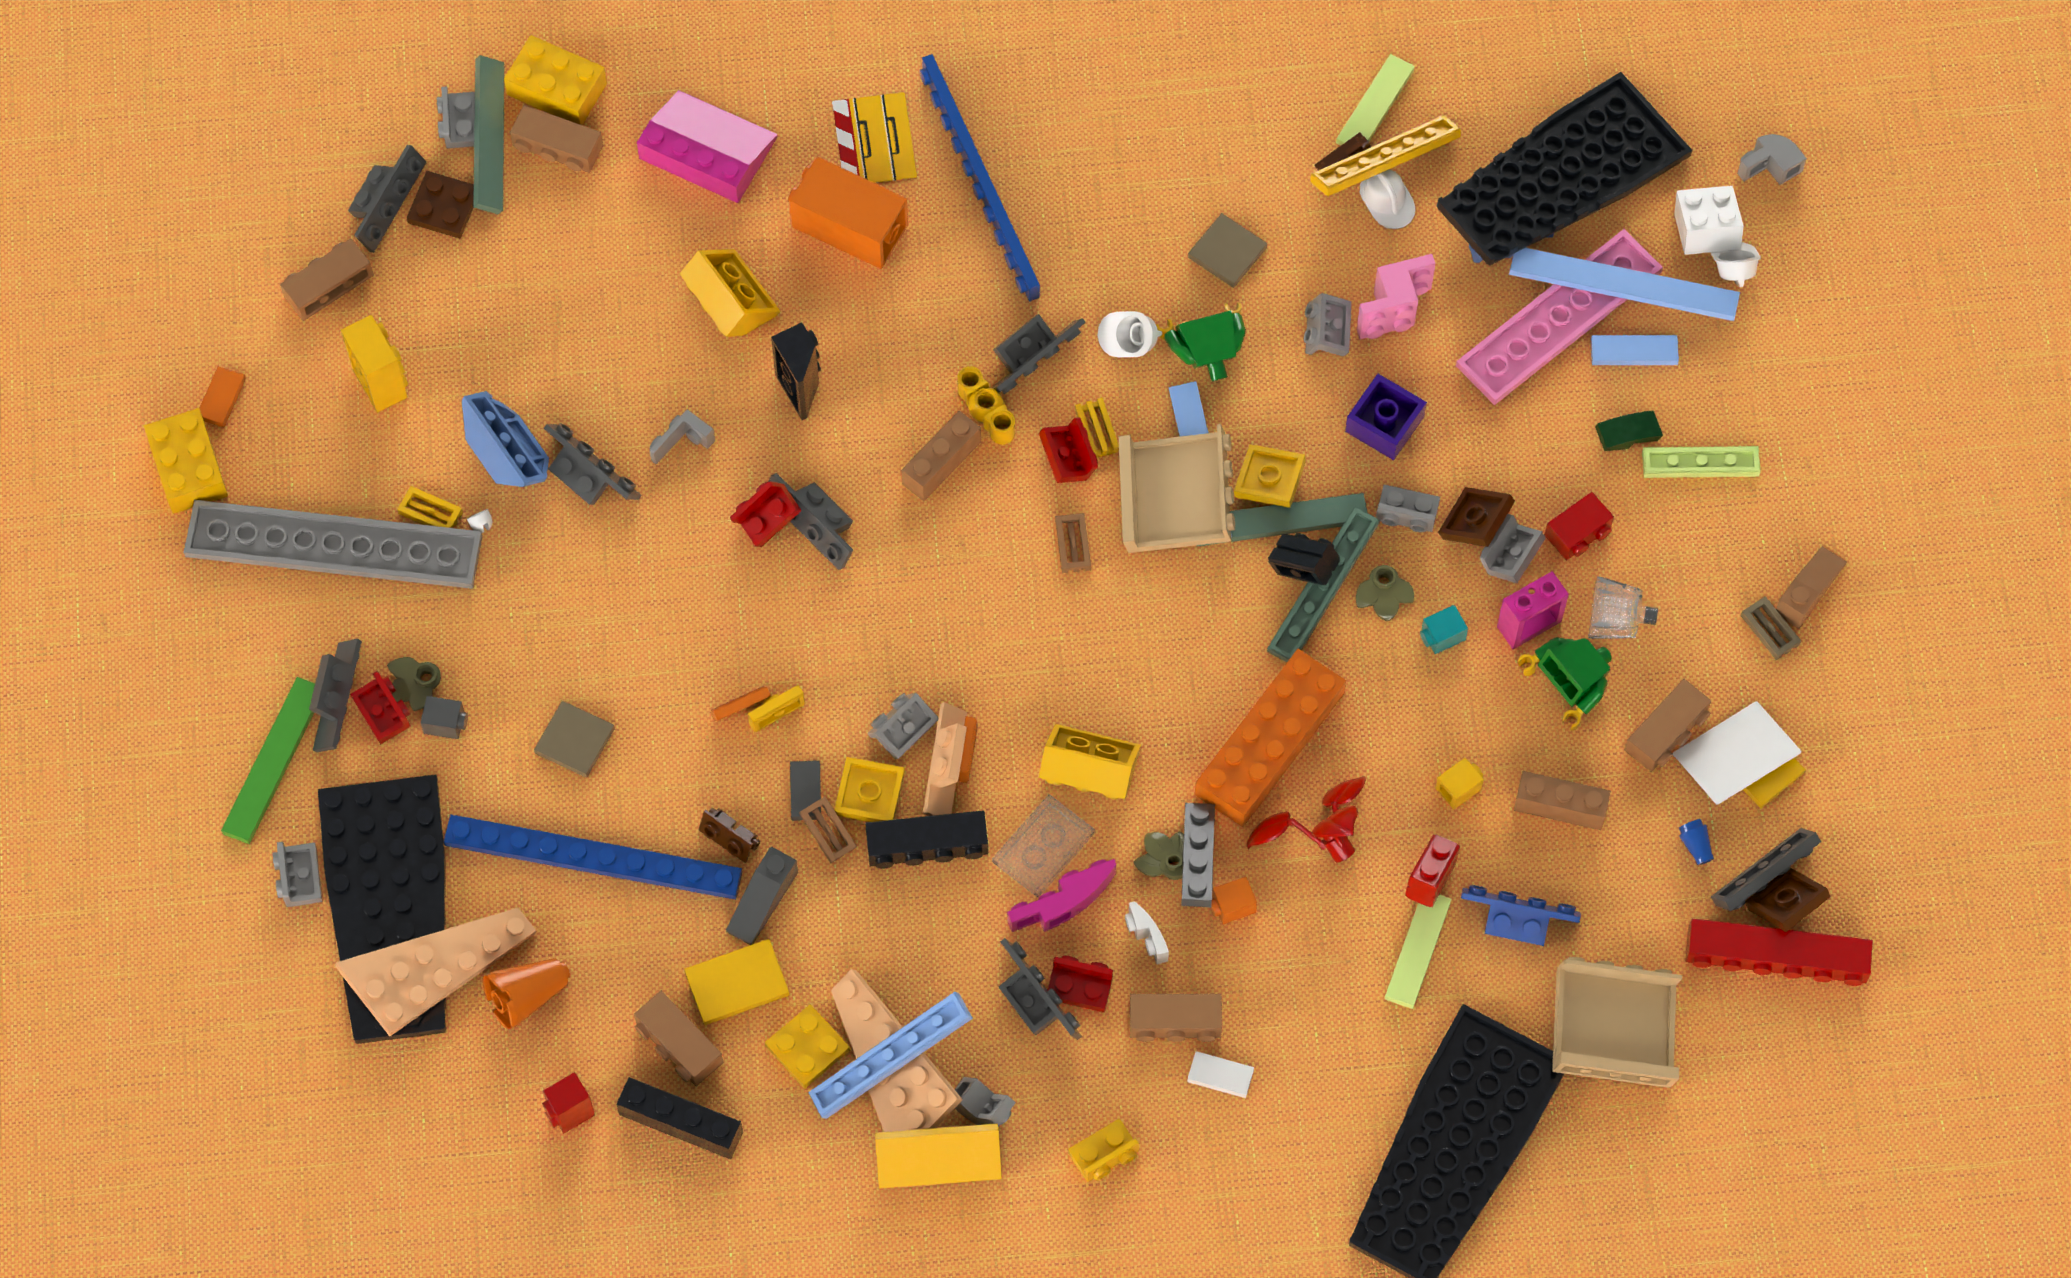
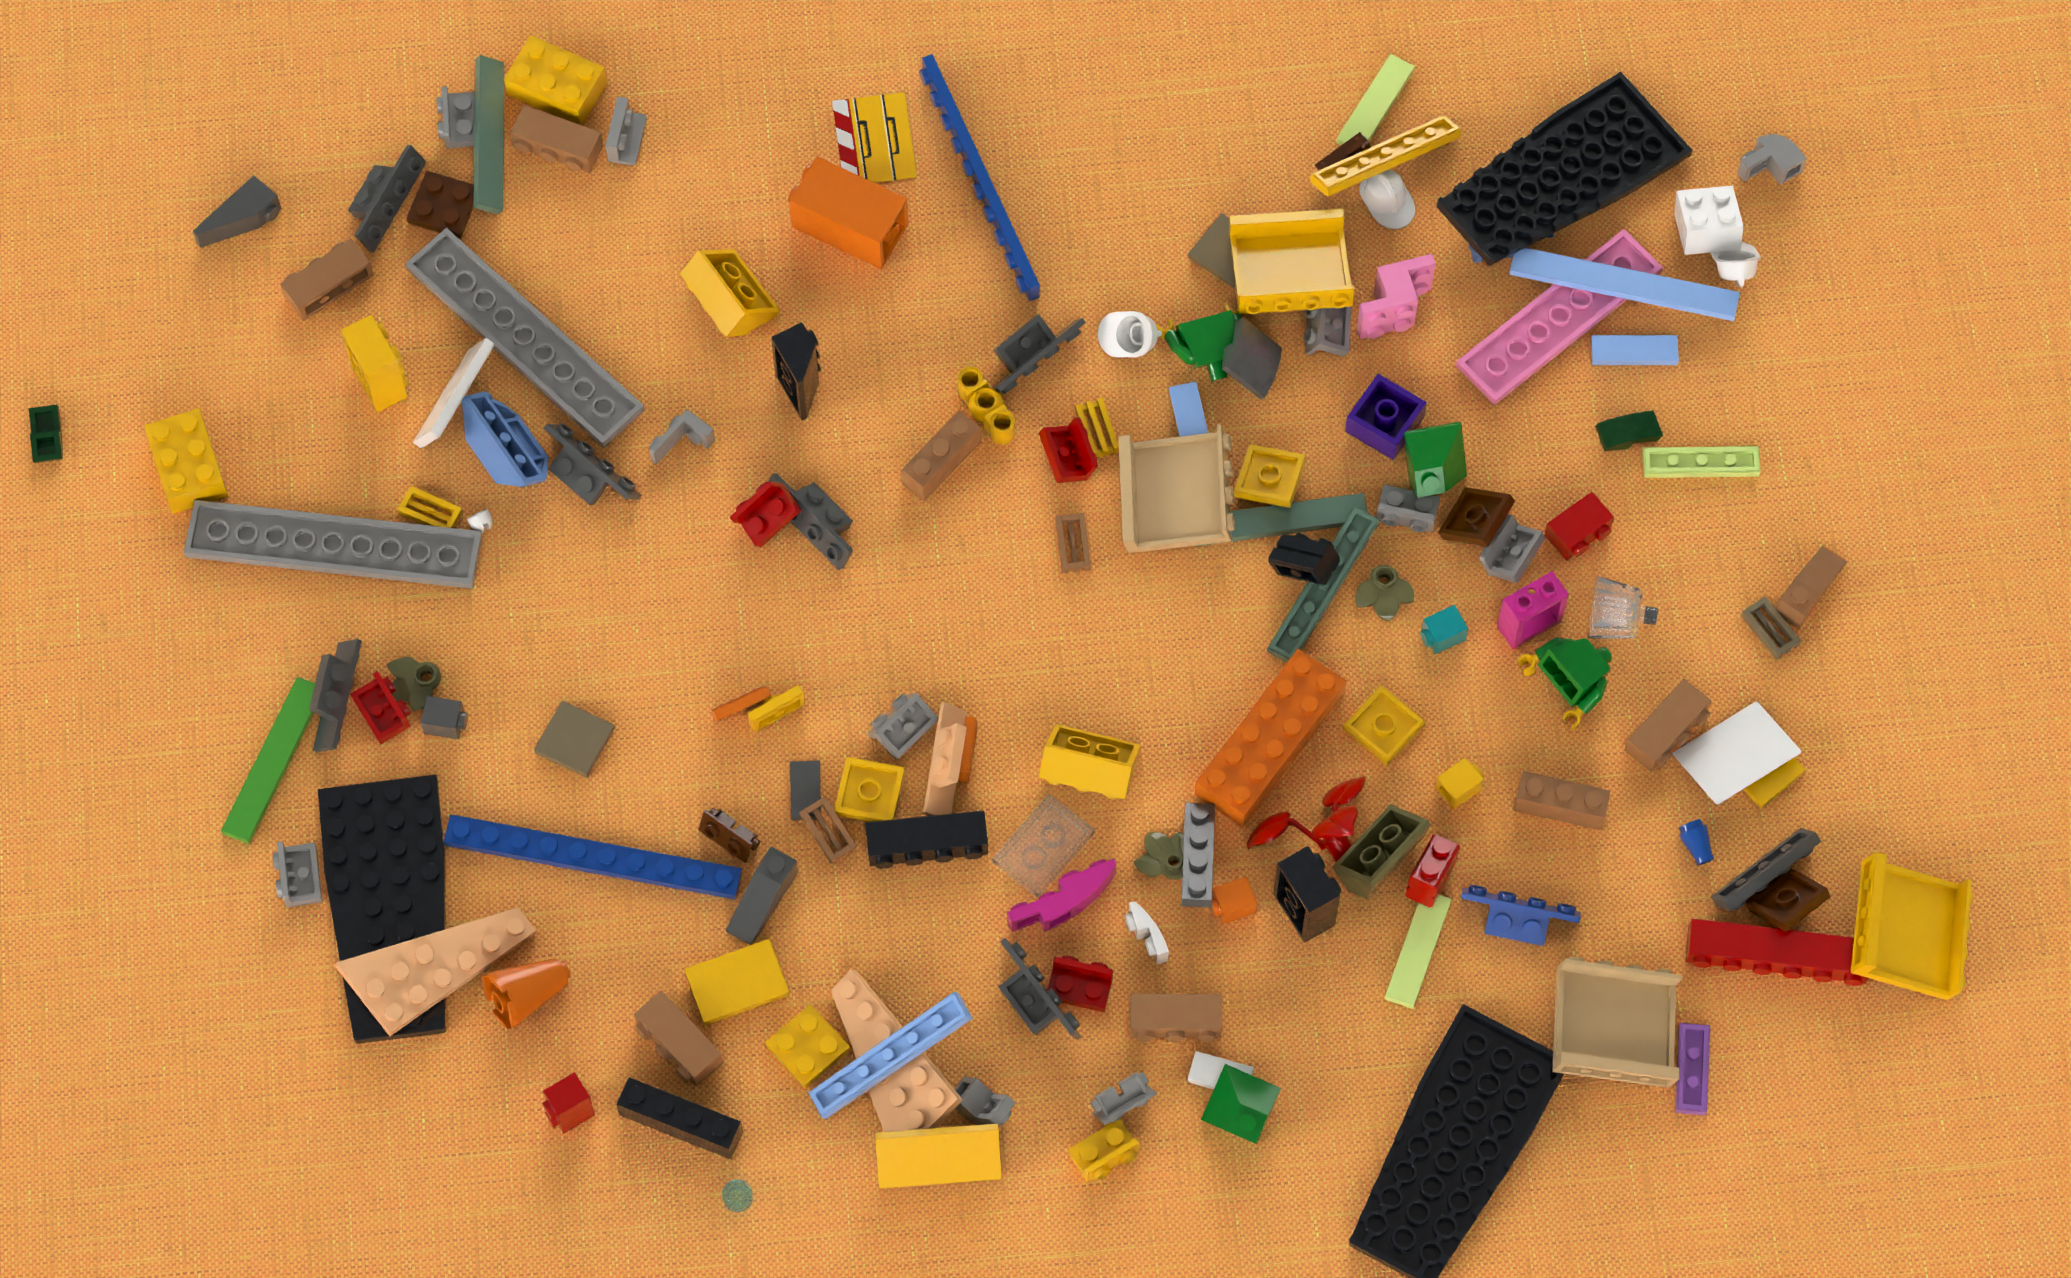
orange tile [199,366,246,428] -> none
dark pink slope [637,90,778,203] -> none
none -> dark green slope [28,404,63,463]
none -> dark grey slope [193,175,282,247]
none -> light grey plate [405,228,645,448]
none -> white tile [413,338,494,448]
none -> light grey bracket [605,97,647,166]
none -> clear light blue tile [722,1180,753,1212]
none -> light grey hinge [1090,1072,1157,1125]
none -> green slope [1201,1064,1281,1144]
none -> flat silver slope [1222,317,1282,400]
none -> yellow panel [1229,208,1354,314]
none -> black brick [1273,846,1341,943]
none -> olive slope [1332,804,1431,899]
none -> yellow tile [1342,685,1426,766]
none -> green slope [1404,421,1467,498]
none -> medium lavender tile [1675,1023,1710,1115]
none -> yellow panel [1851,852,1973,1000]

